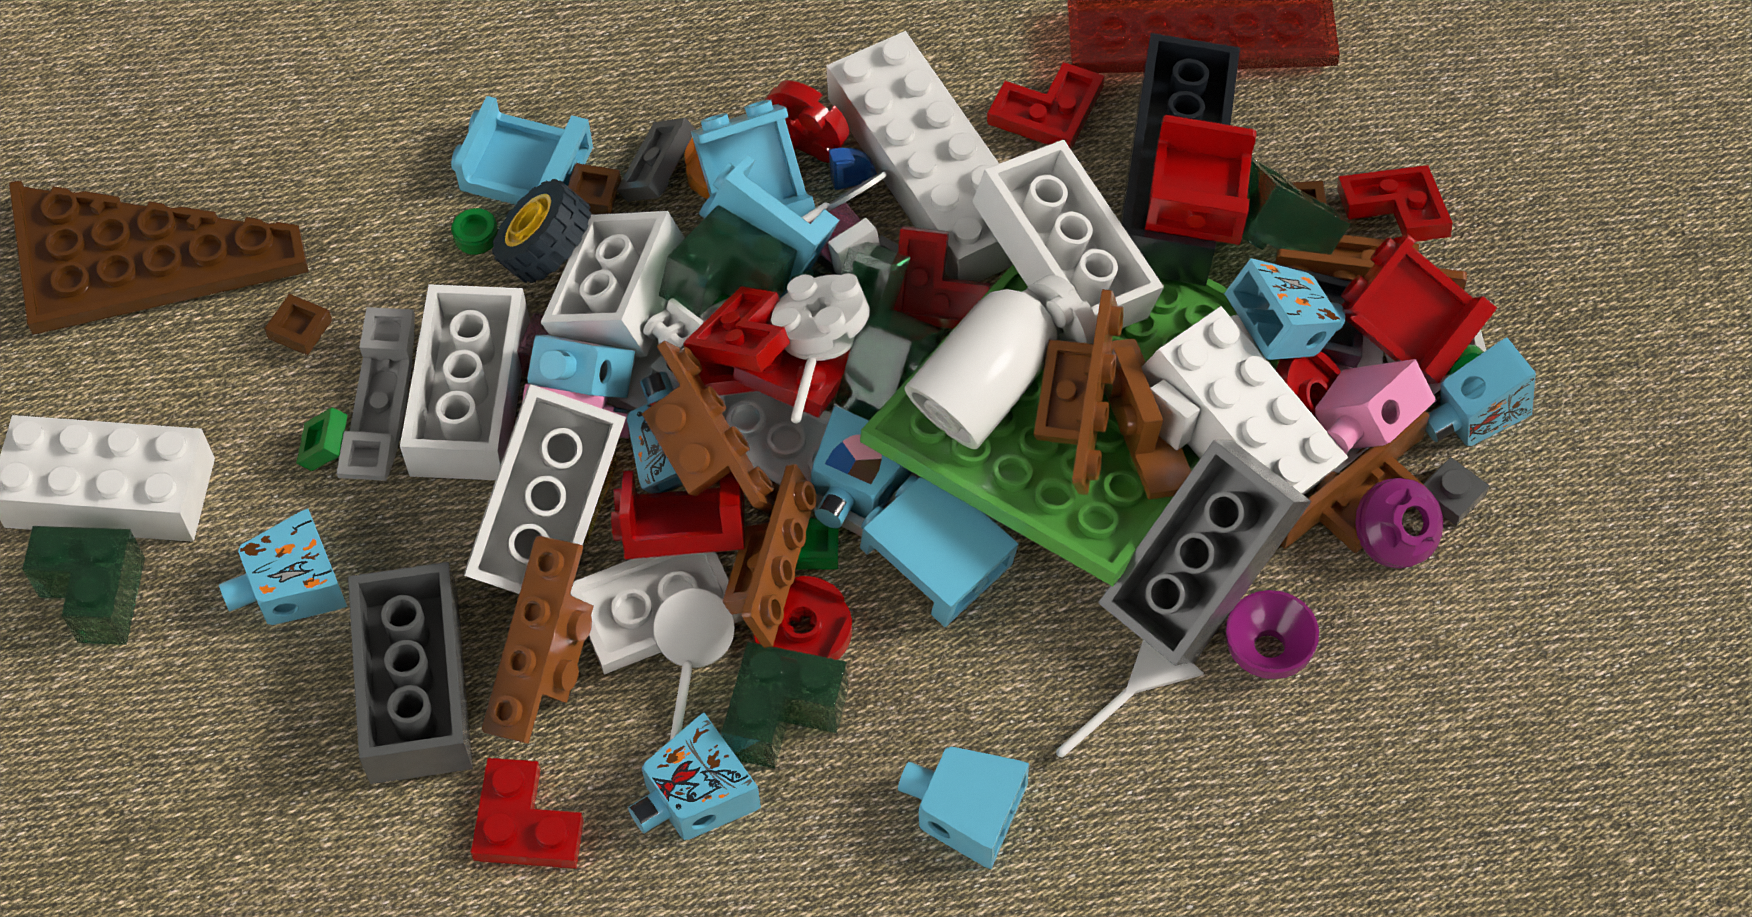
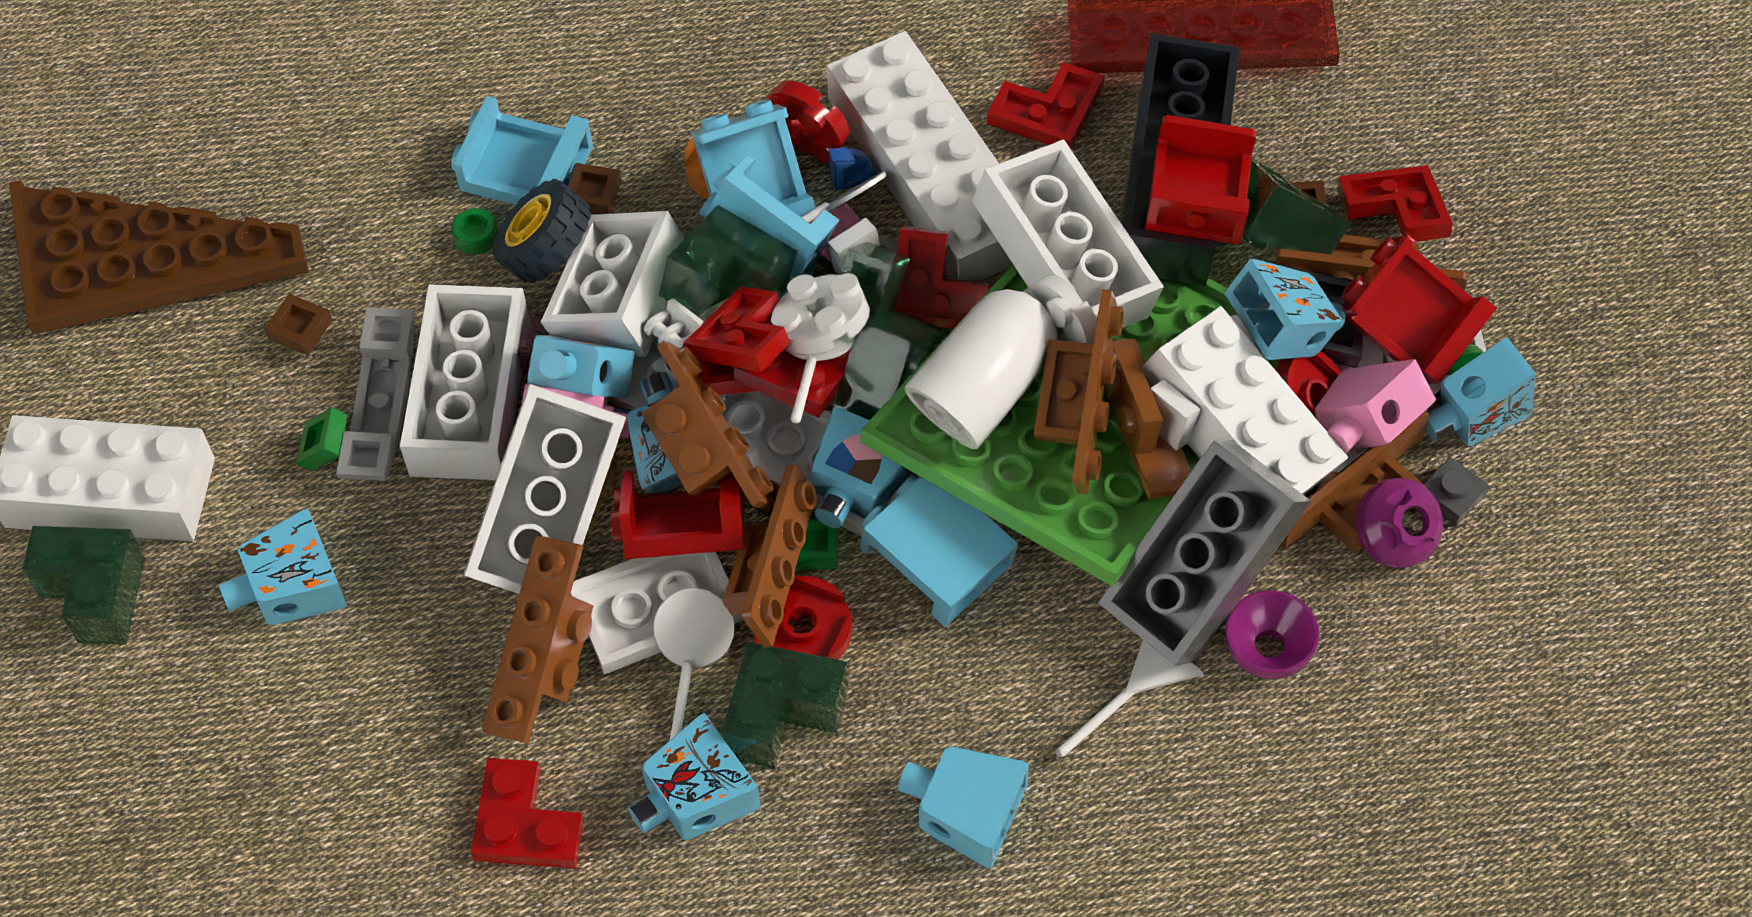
dark grey brick [348,562,473,784] -> none
dark grey plate [617,117,696,202] -> none

